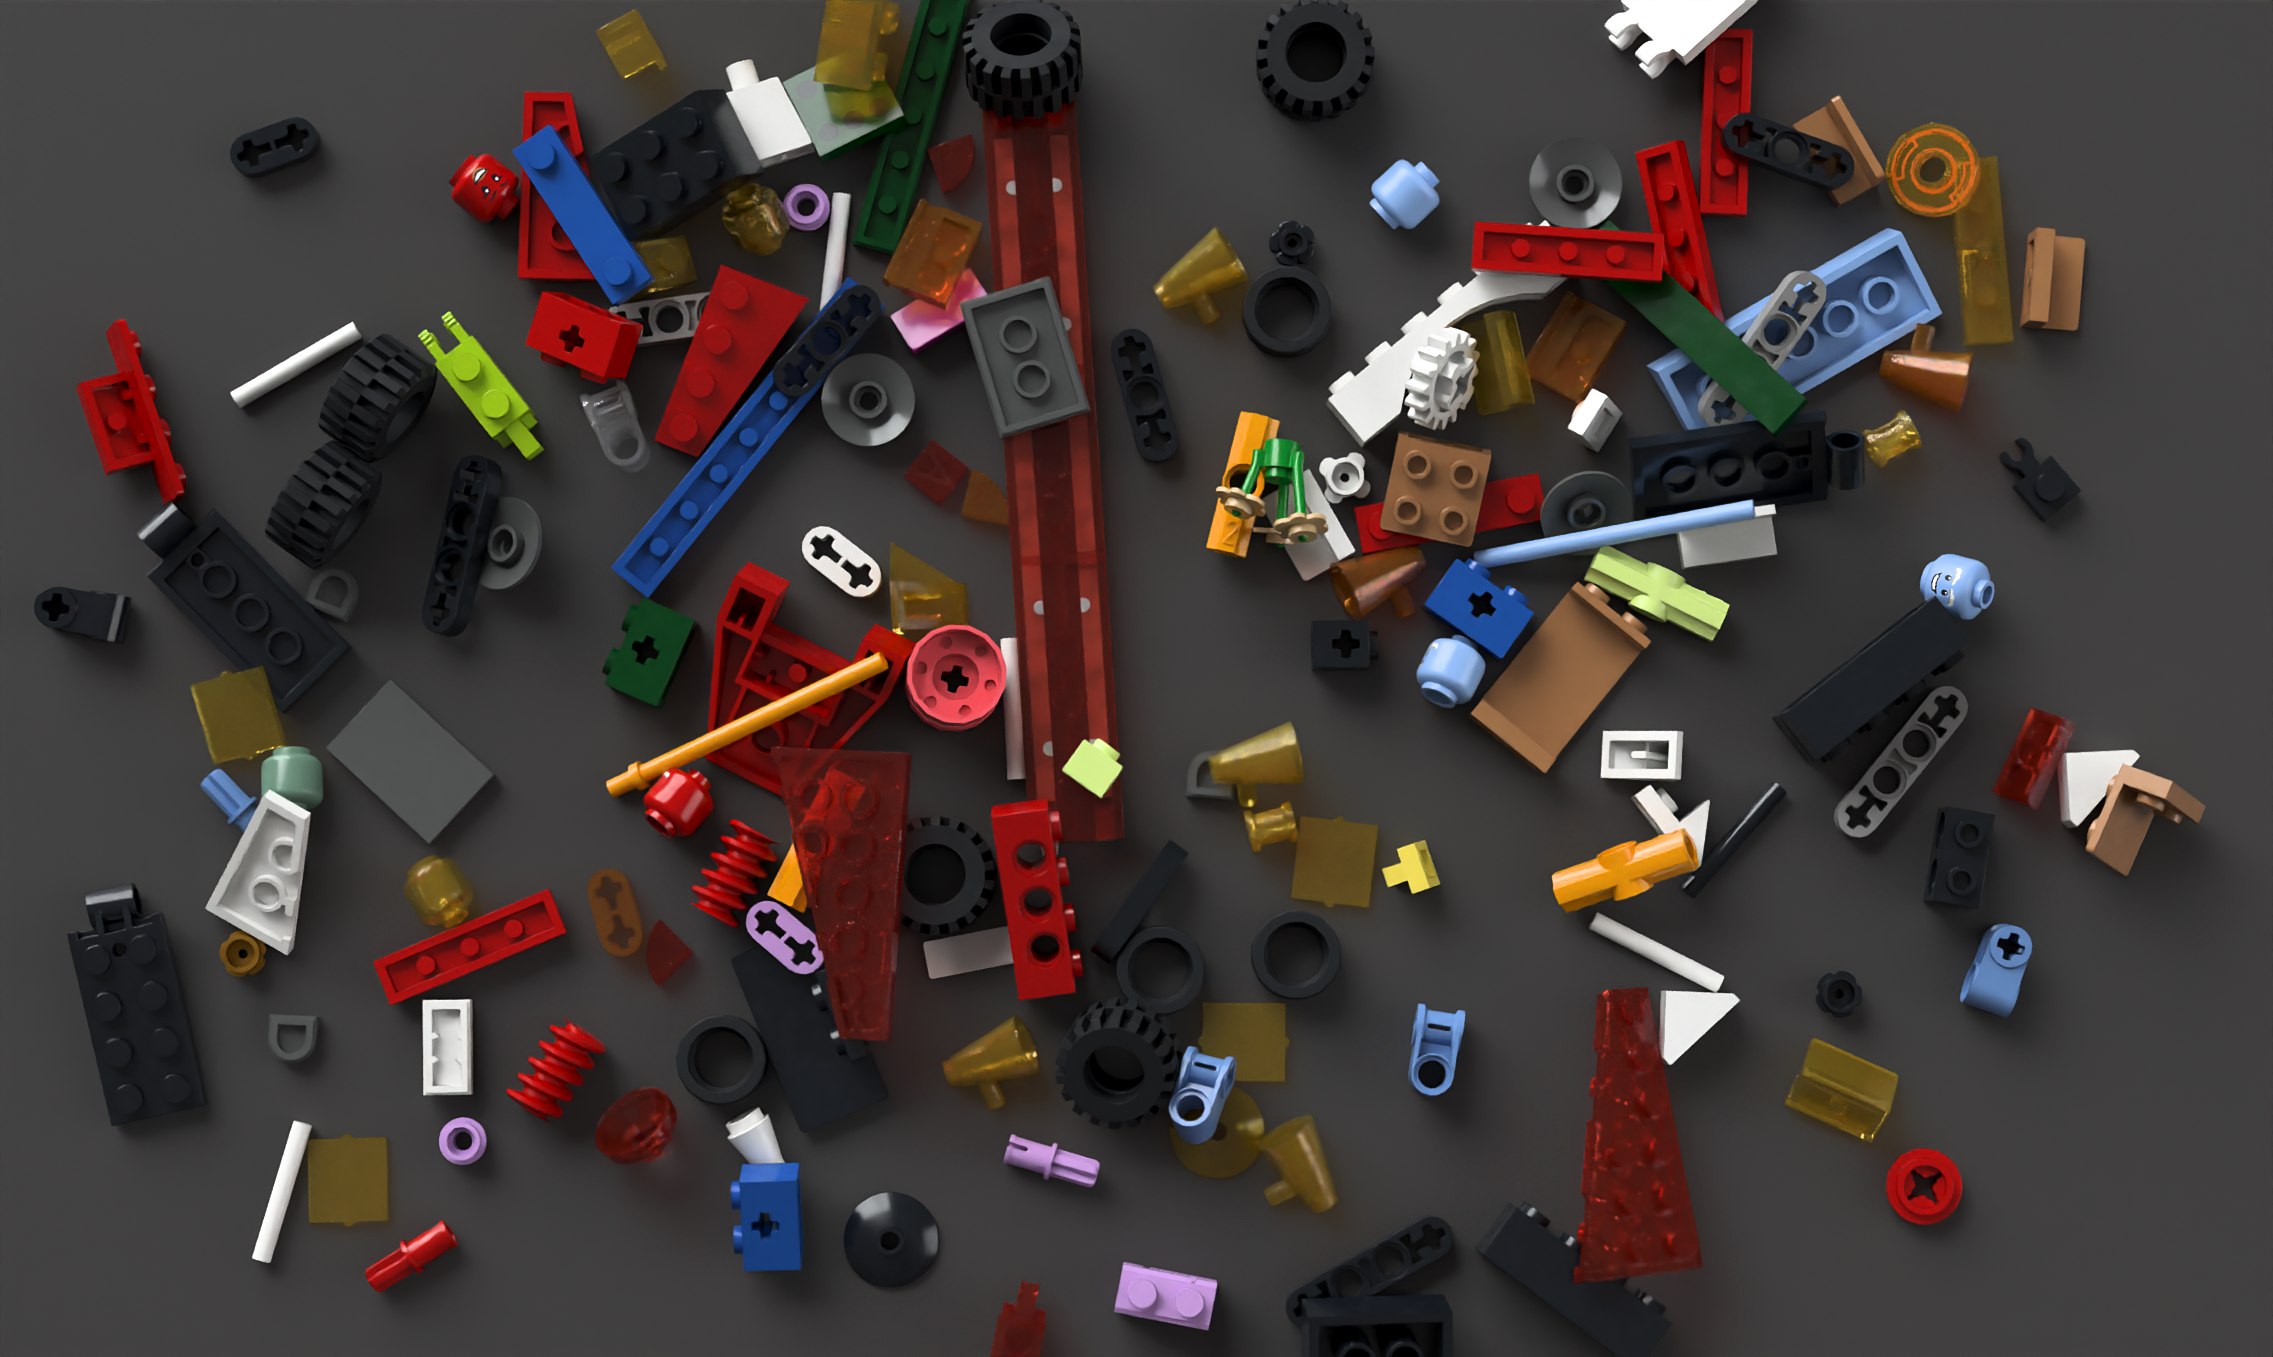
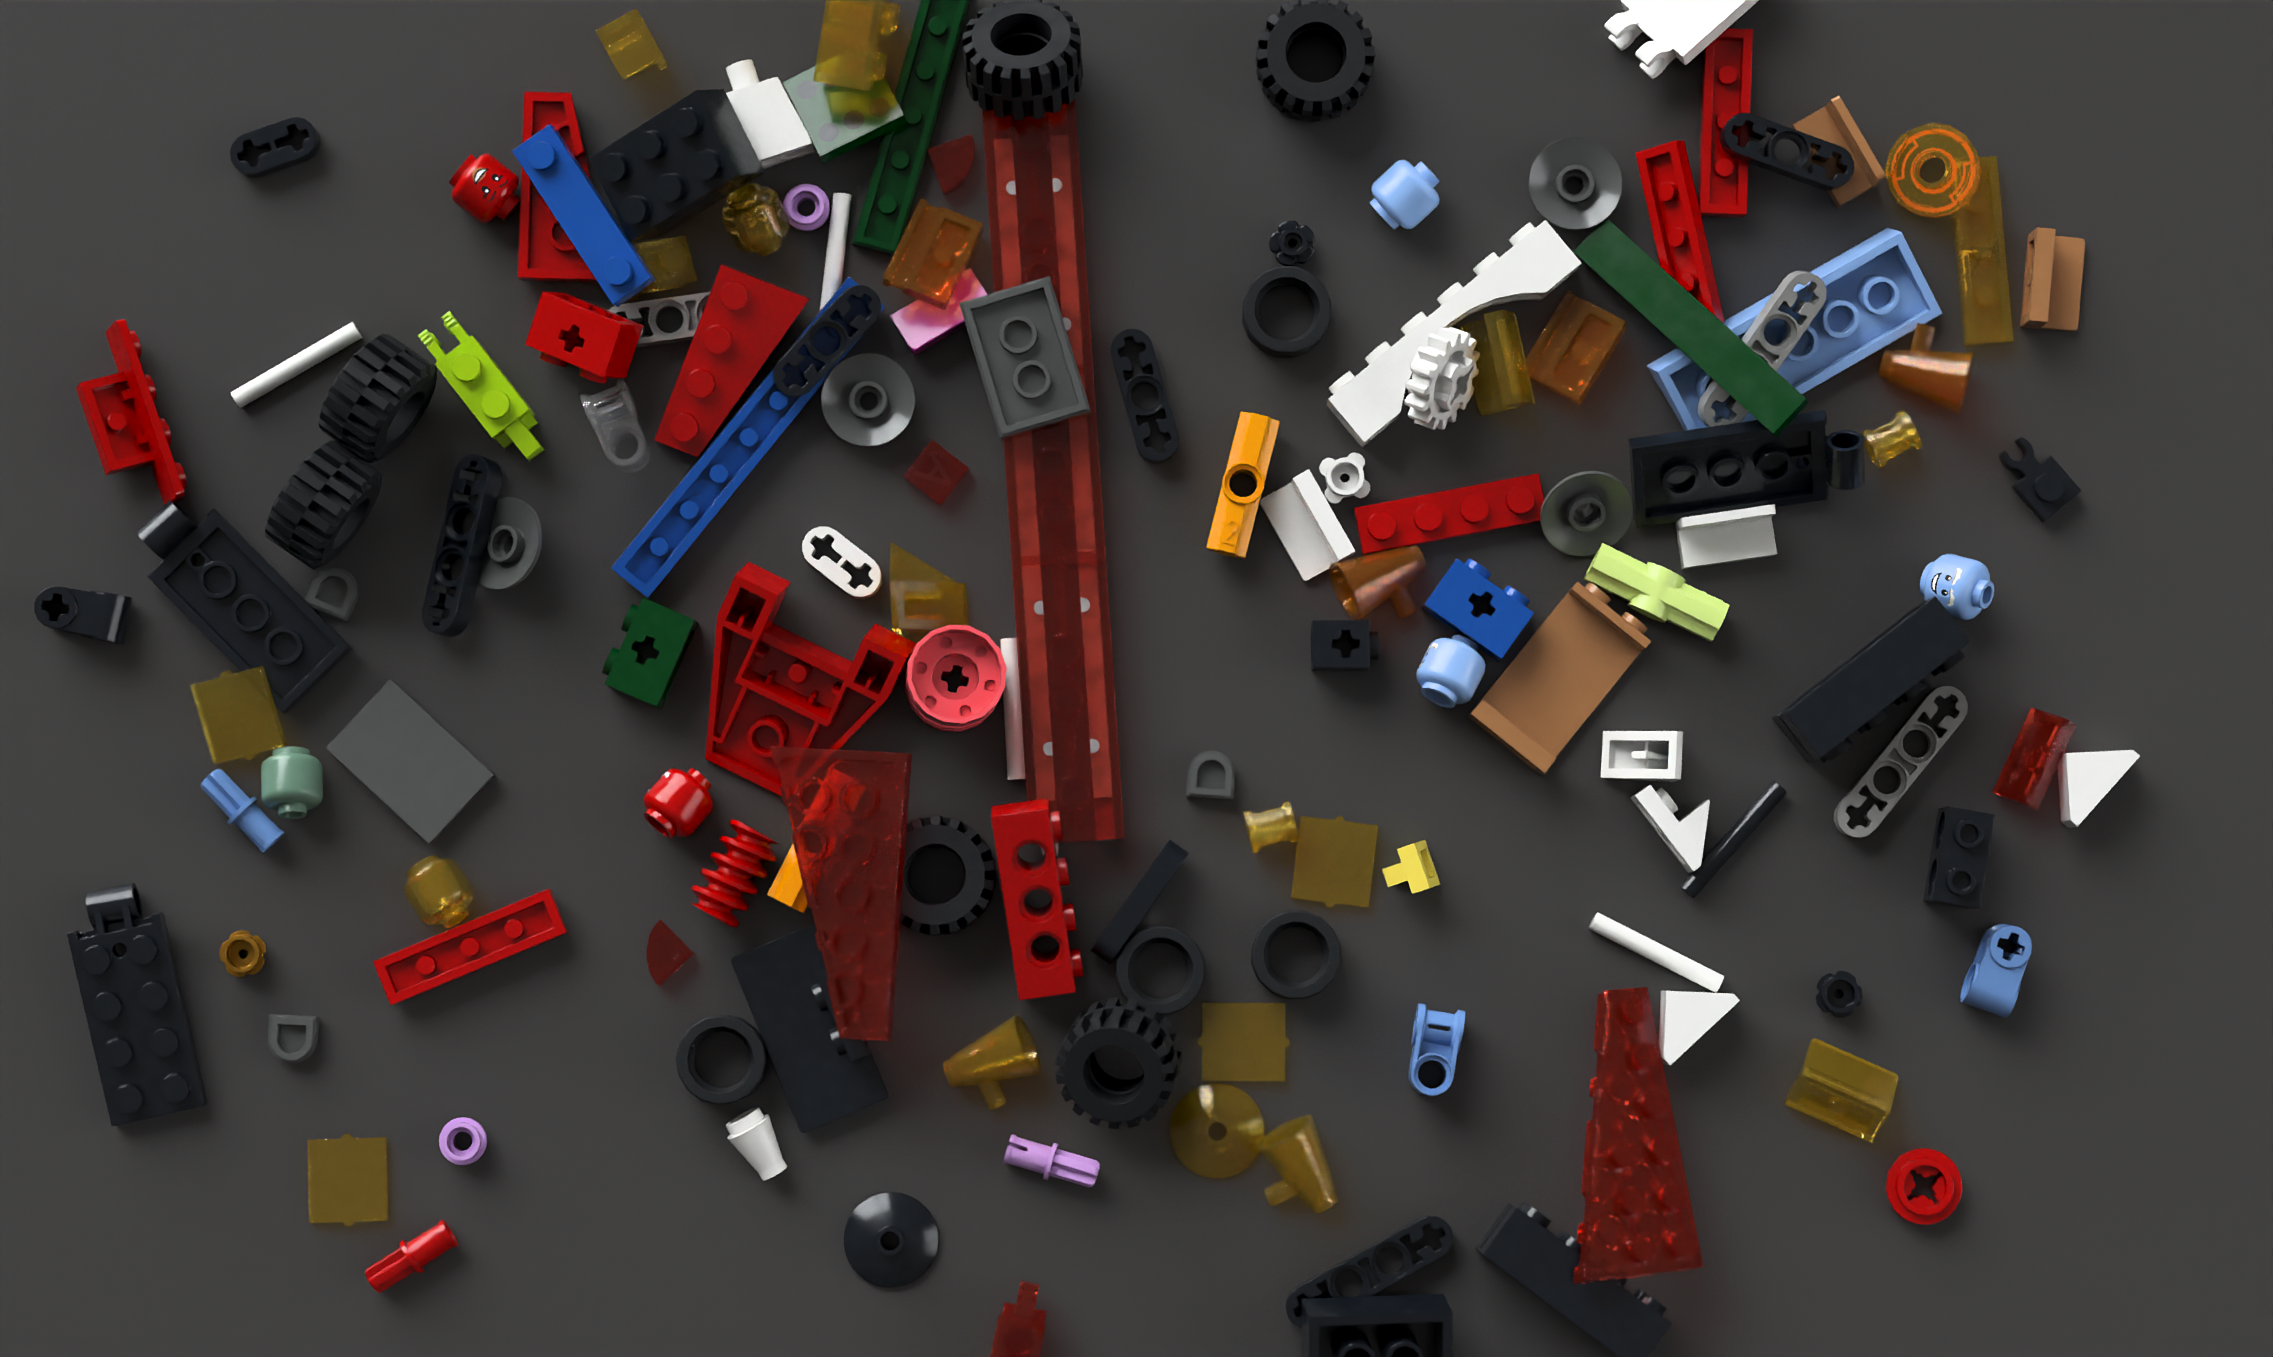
white wing [205,790,311,956] -> none
white bar [252,1120,312,1263] -> none
white plate [423,999,473,1095] -> none
red piece [506,1016,606,1123] -> none
clear orange beam [587,869,645,957] -> none
clear red piece [595,1087,677,1165] -> none
light orange bar [606,652,888,798] -> none
blue brick [731,1163,804,1271] -> none
lavender beam [746,901,826,974] -> none
white sticker [923,926,1013,979] -> none
clear orange tile [961,469,1009,527] -> none
yellowish green plate [1062,738,1123,799] -> none
lavender brick [1114,1262,1217,1330] -> none
clear yellow piece [1153,226,1249,325] -> none
medium blue piece [1169,1046,1237,1144] -> none
clear yellow piece [1208,721,1304,807] -> none
plant [1215,438,1328,548] -> none
medium nougat bracket [1380,430,1492,547] -> none
red plate [1471,221,1664,284] -> none
light blue piece [1474,500,1756,568] -> none
light orange piece [1551,828,1699,913] -> none
white plate [1568,388,1623,453] -> none
medium nougat bracket [2085,764,2206,876] -> none

